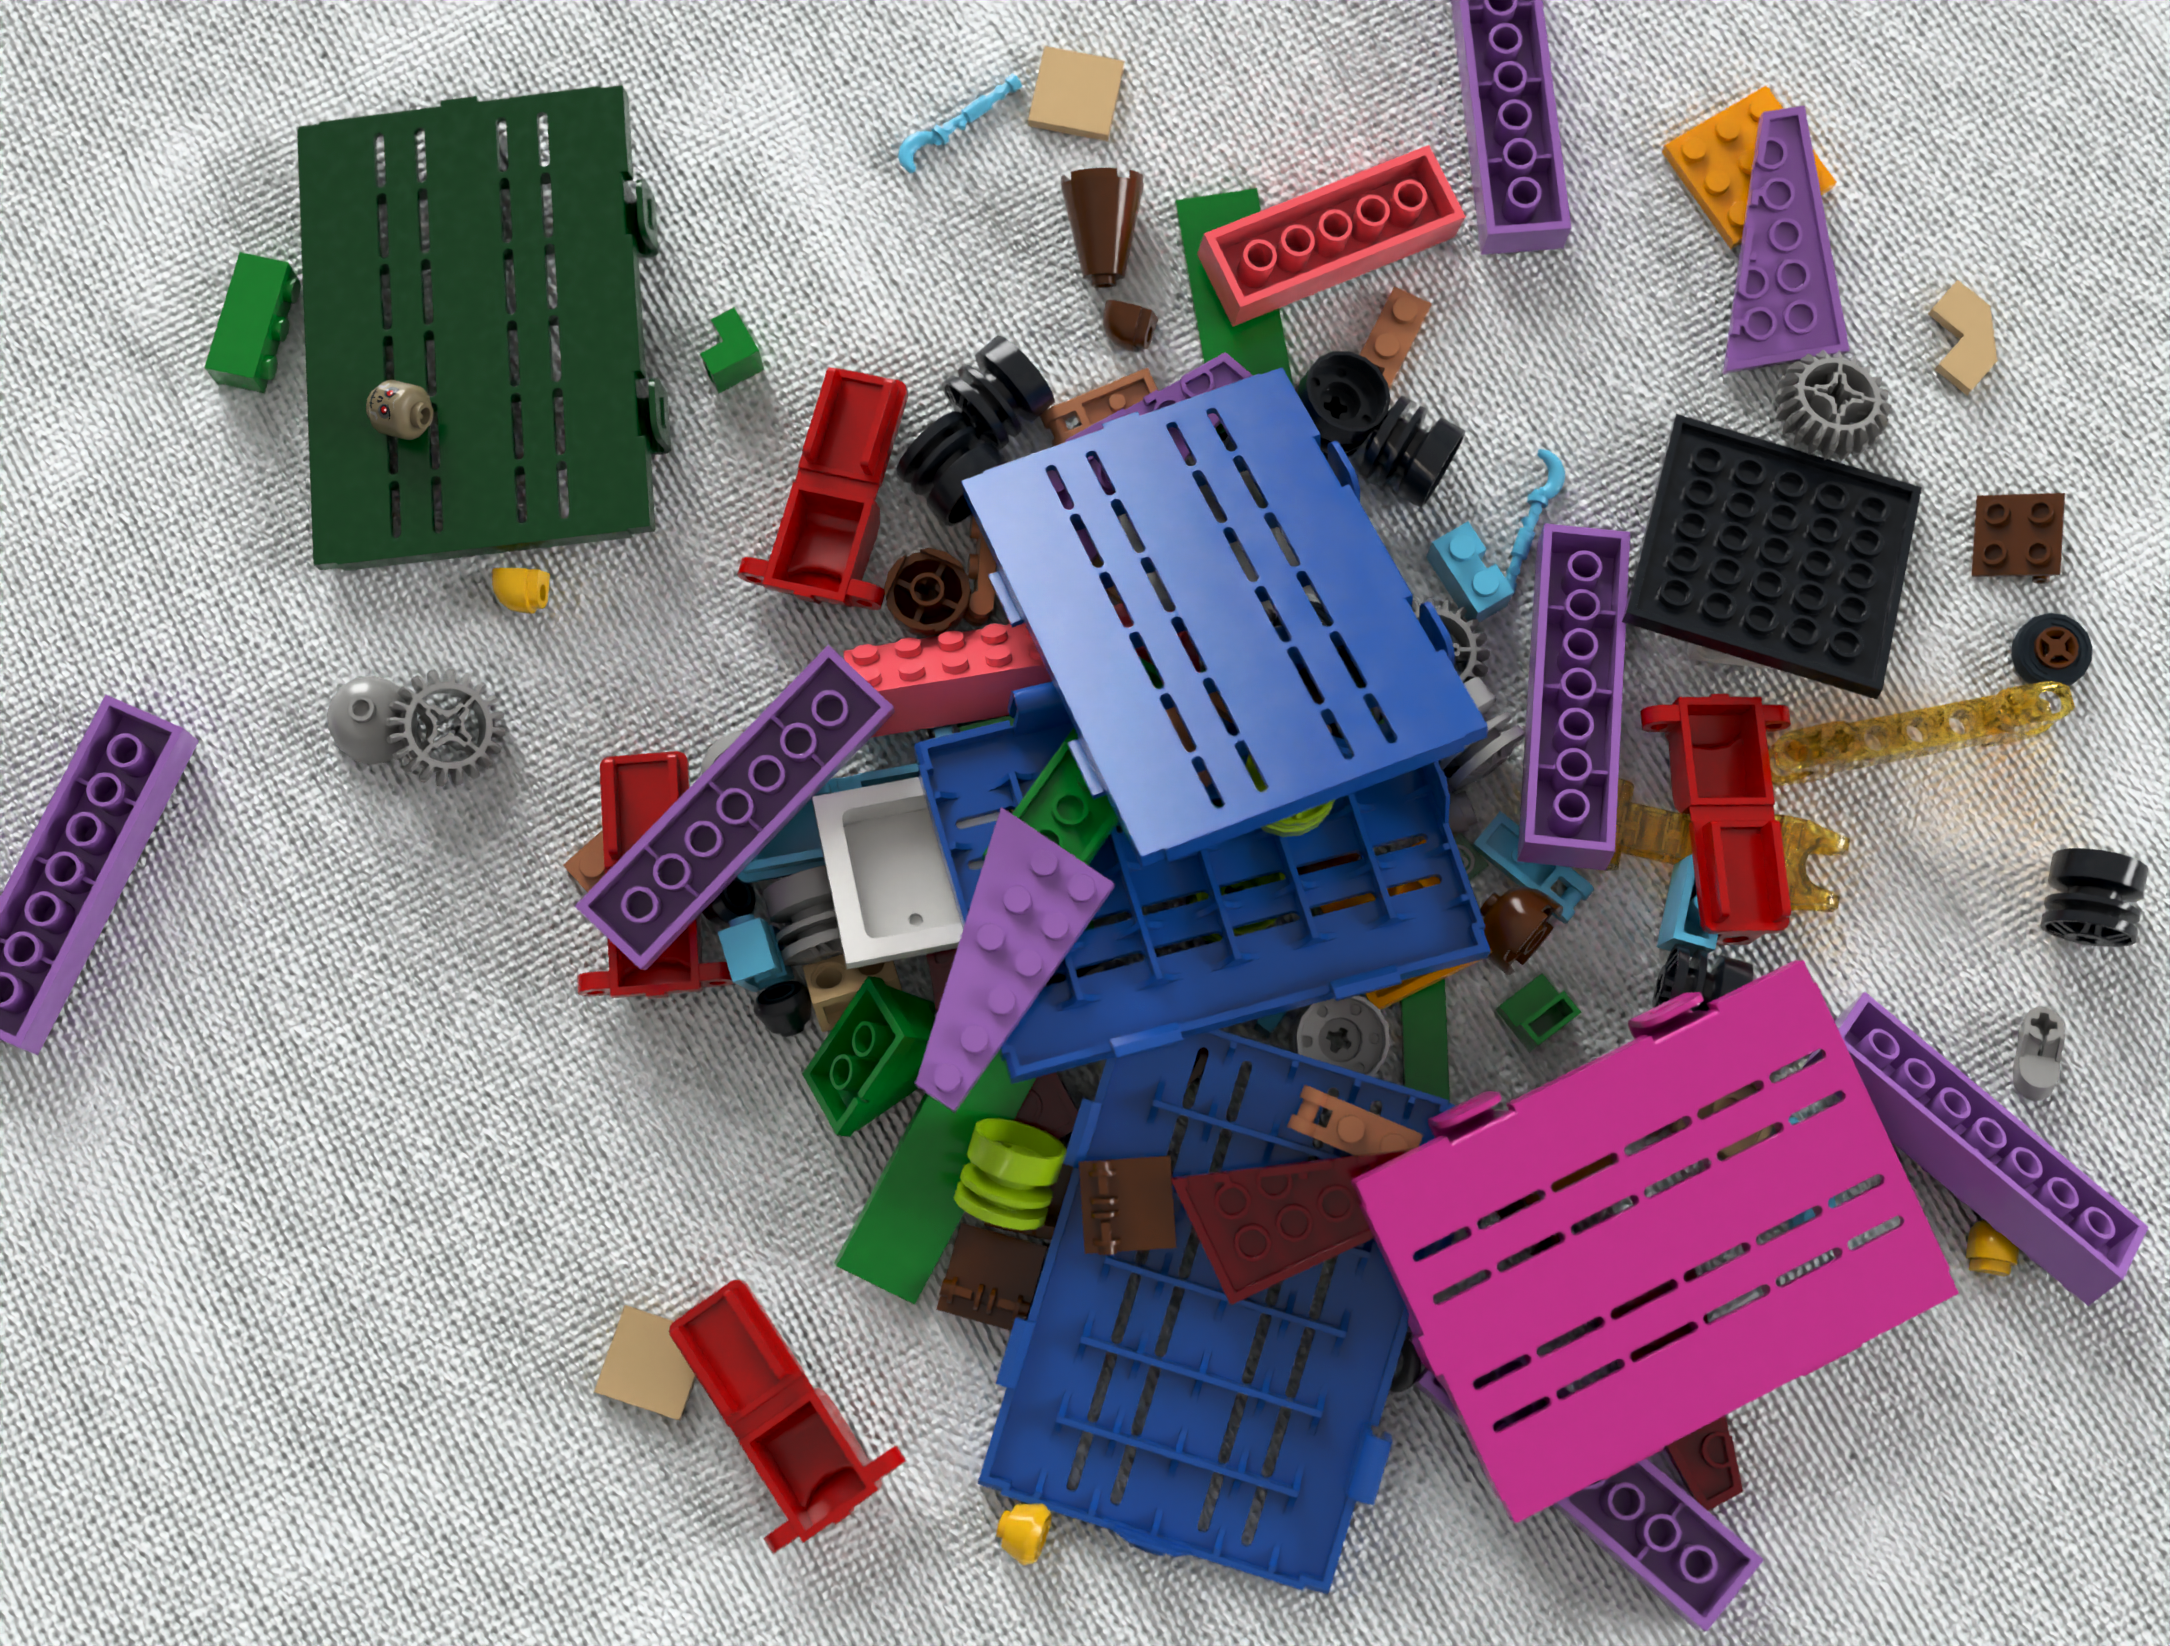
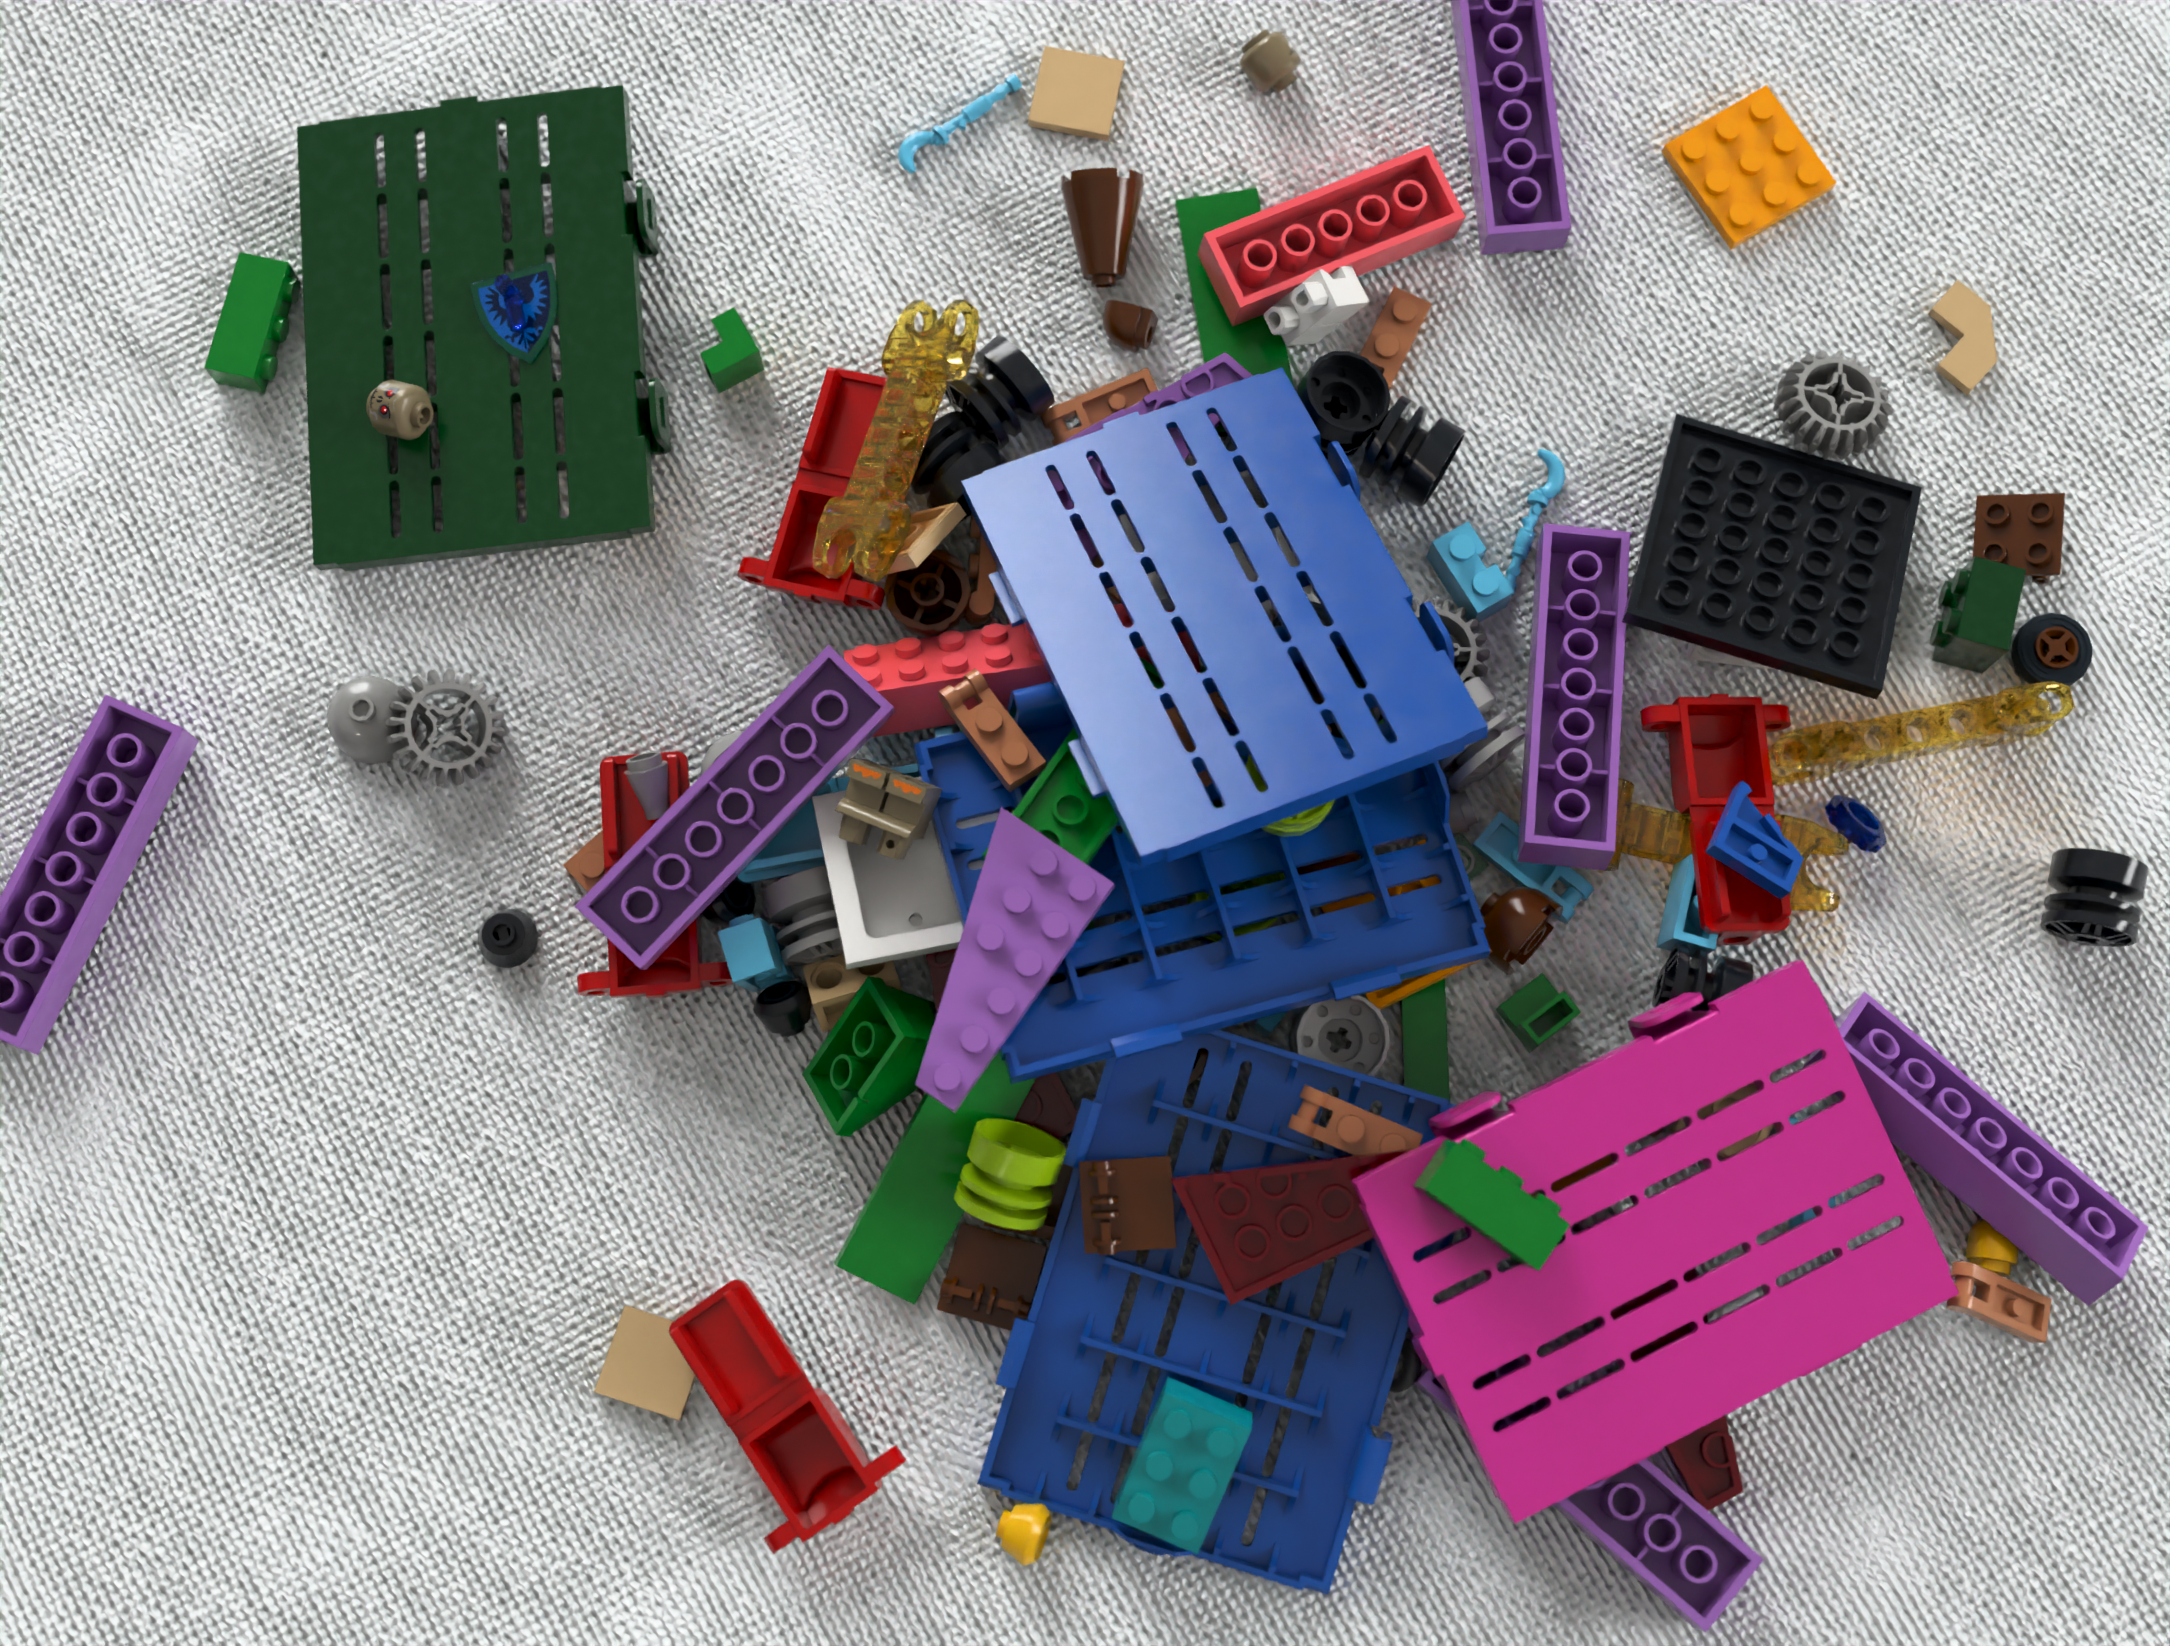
yellow piece [492,568,550,614] -> none
medium lavender wing [1723,105,1850,374] -> none
light grey piece [2013,1007,2065,1101] -> none
none -> shield [470,262,558,364]
none -> black cone [478,909,538,968]
none -> light grey cone [624,751,670,820]
none -> clear yellow piece [813,299,979,582]
none -> dark tan hips [835,759,942,860]
none -> tan tile [856,502,967,579]
none -> nougat plate [937,669,1046,792]
none -> teal brick [1112,1377,1253,1554]
none -> dark tan head [1239,29,1301,94]
none -> white hips [1264,265,1370,346]
none -> green brick [1413,1138,1571,1271]
none -> blue wing [1705,781,1804,899]
none -> clear blue gear [1825,795,1887,853]
none -> dark green piece [1930,556,2026,674]
none -> nougat plate [1946,1261,2052,1343]

